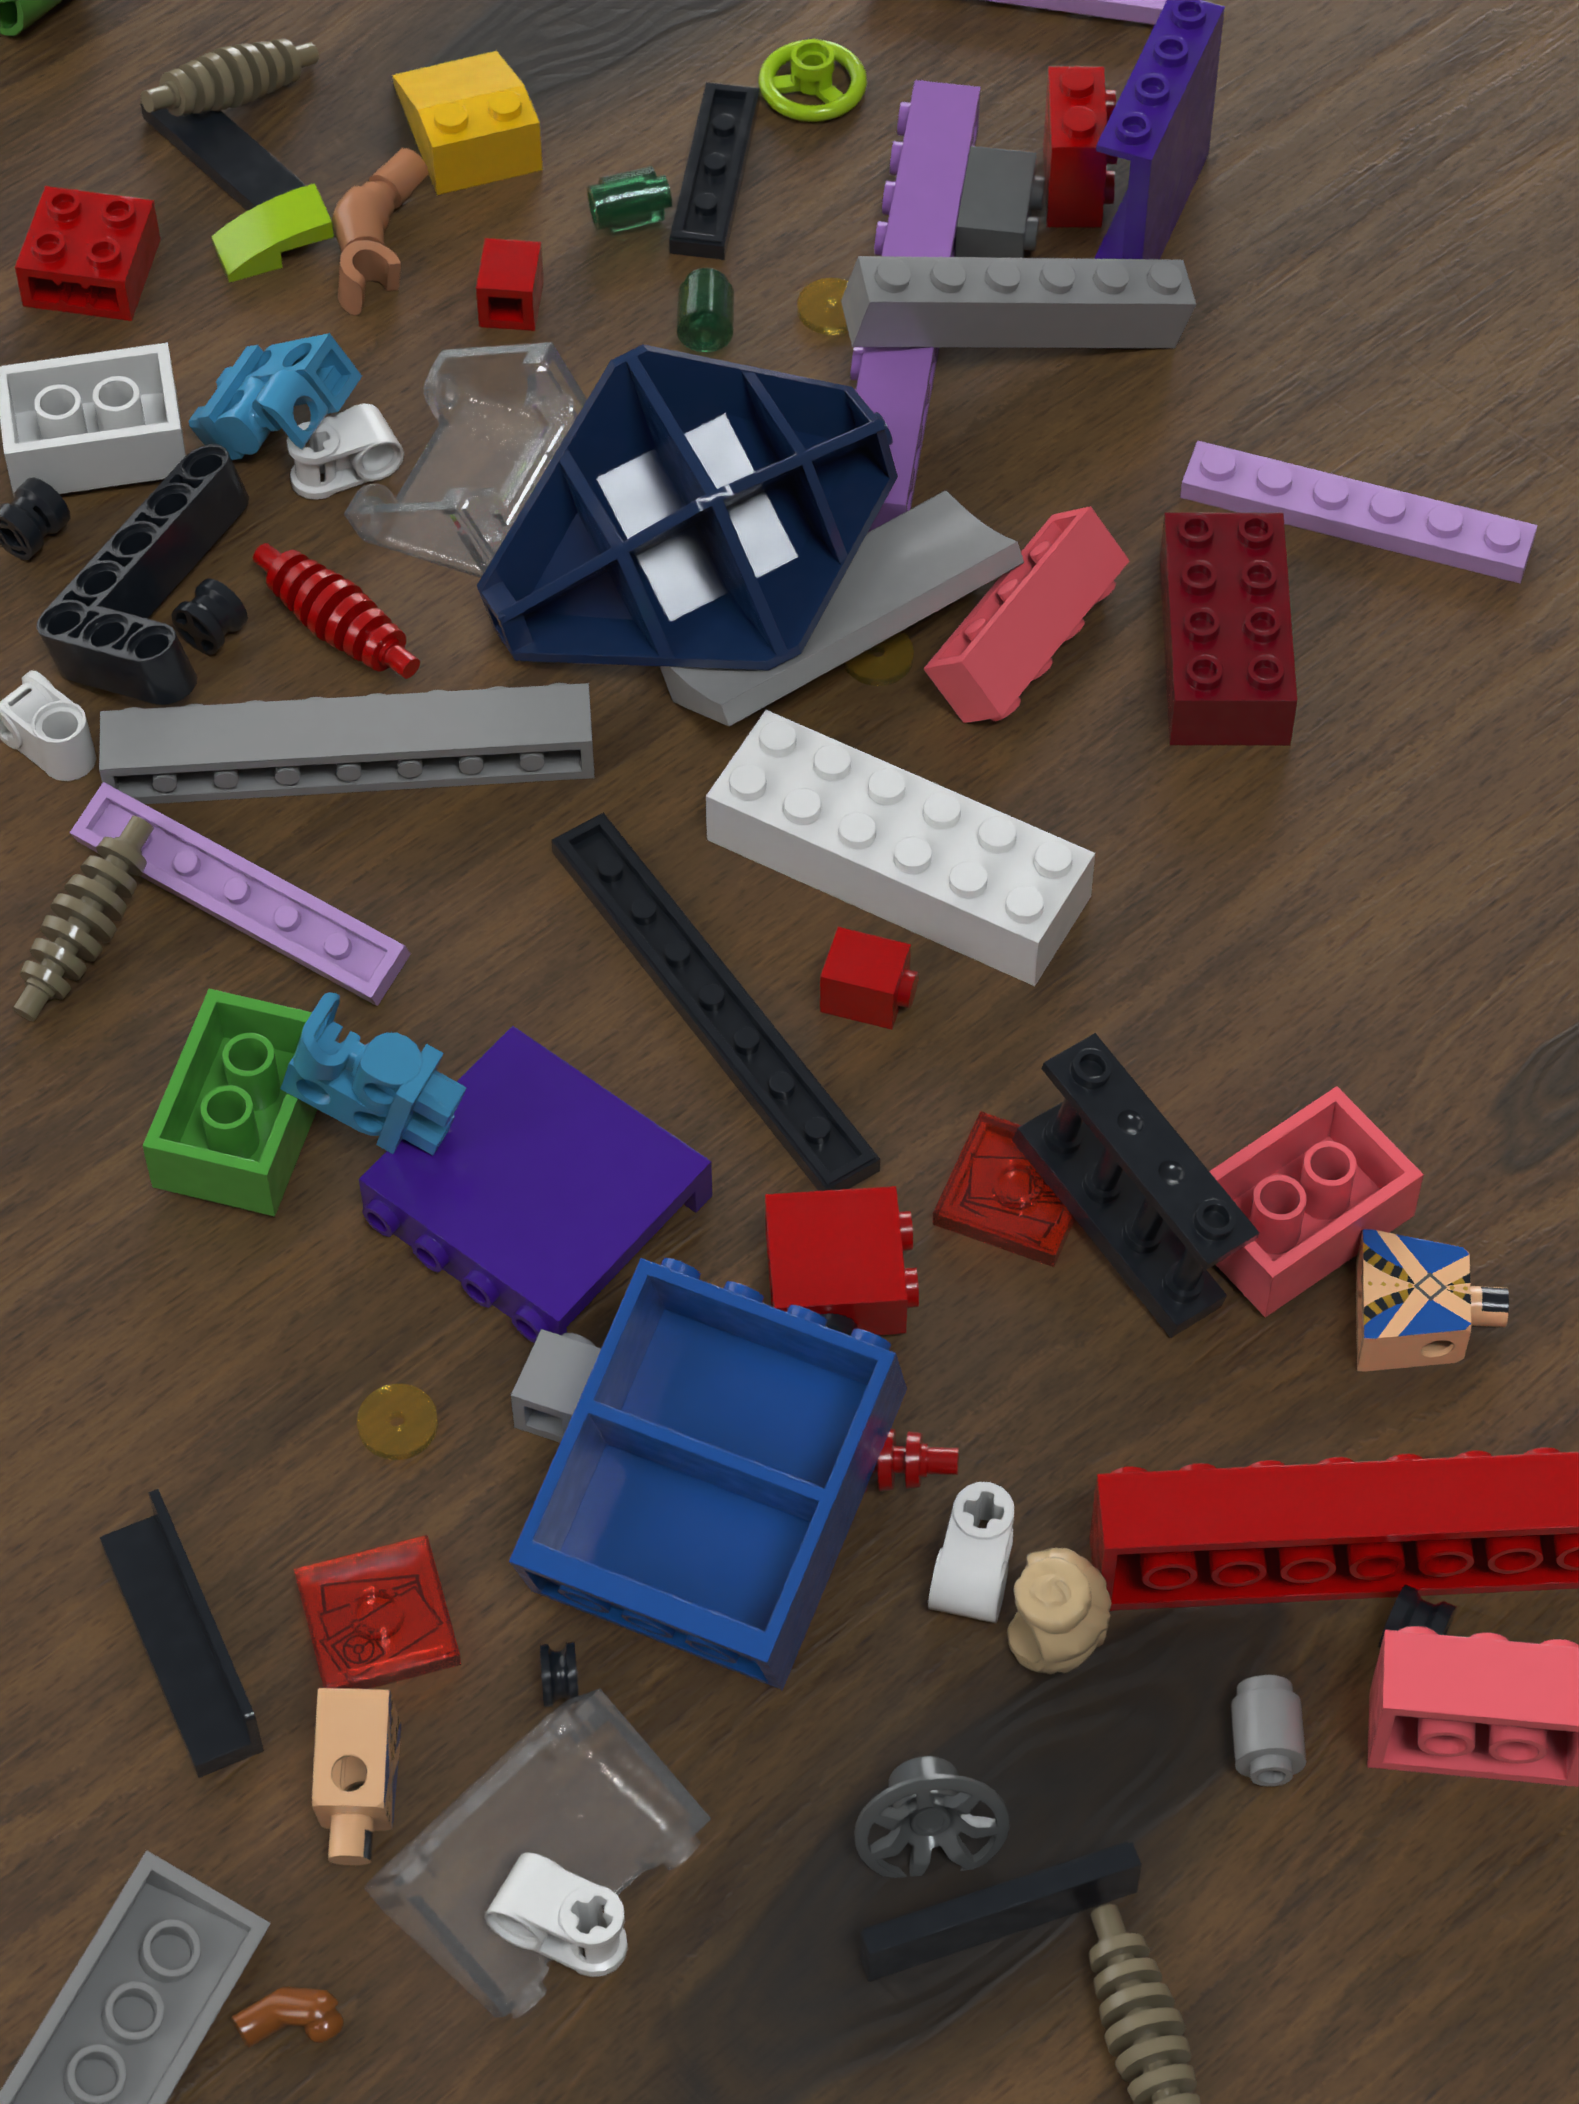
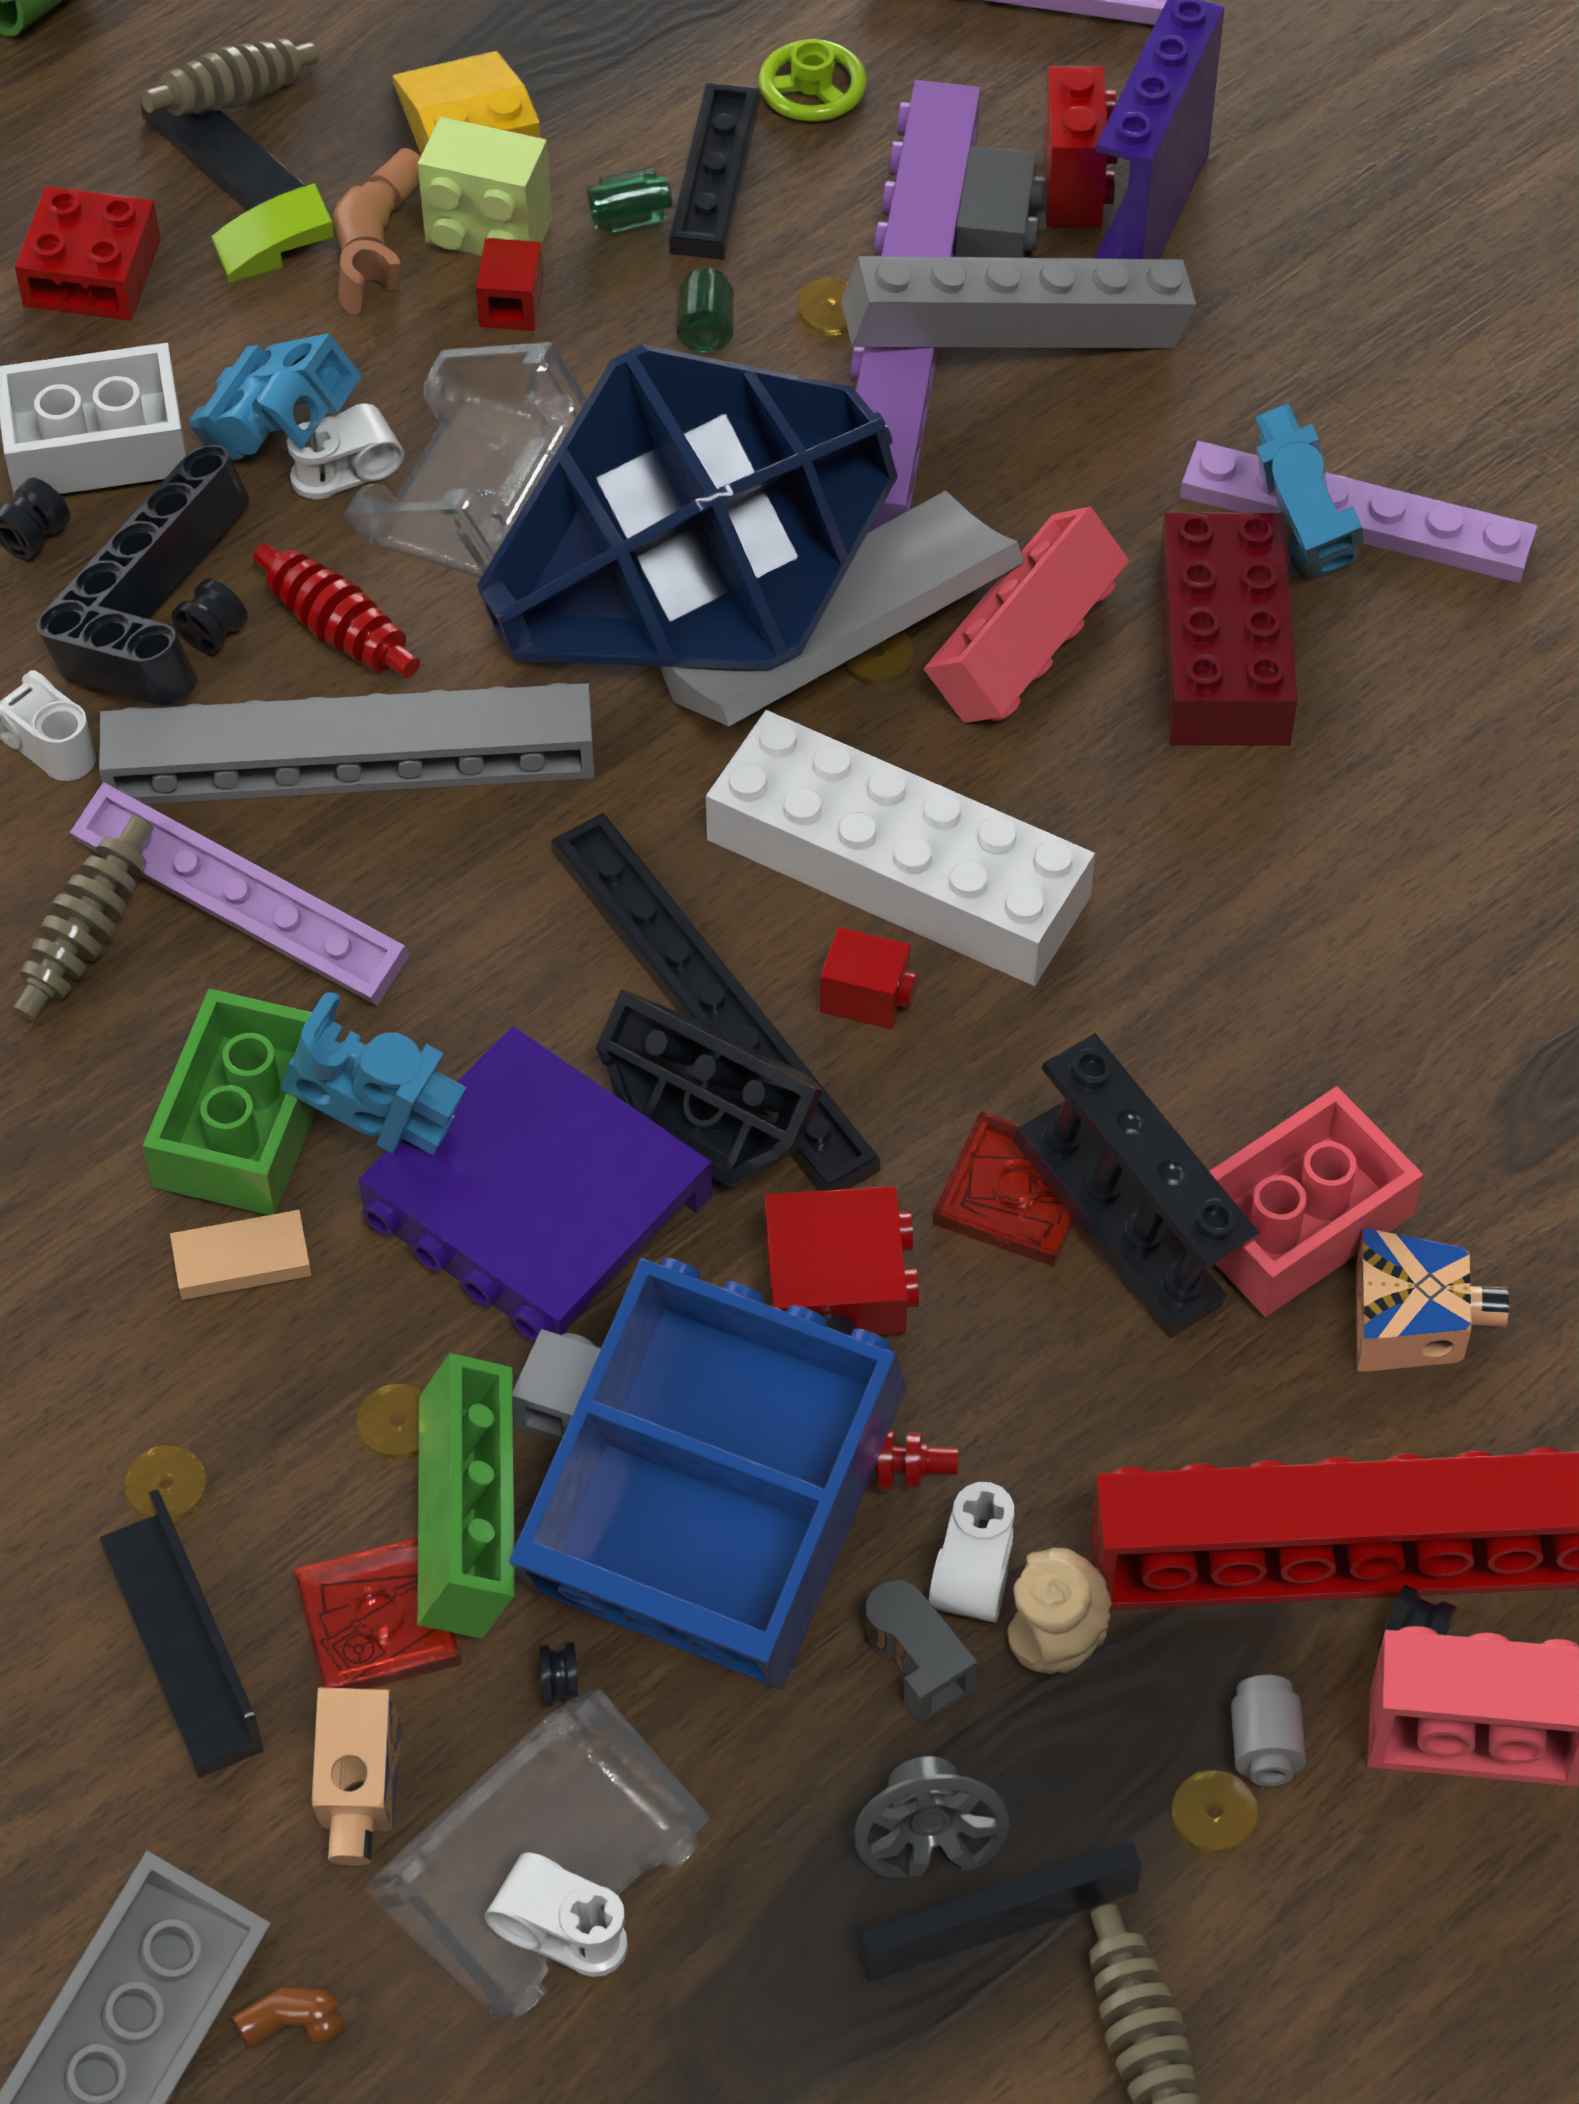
none -> clear yellow wheel [124,1446,207,1522]
none -> light nougat tile [170,1210,312,1300]
none -> yellowish green brick [417,117,552,256]
none -> bright green brick [418,1353,515,1639]
none -> black wedge [596,989,823,1188]
none -> dark grey leg [866,1580,978,1726]
none -> clear yellow wheel [1172,1771,1257,1854]
none -> dark azure hips [1256,404,1364,579]

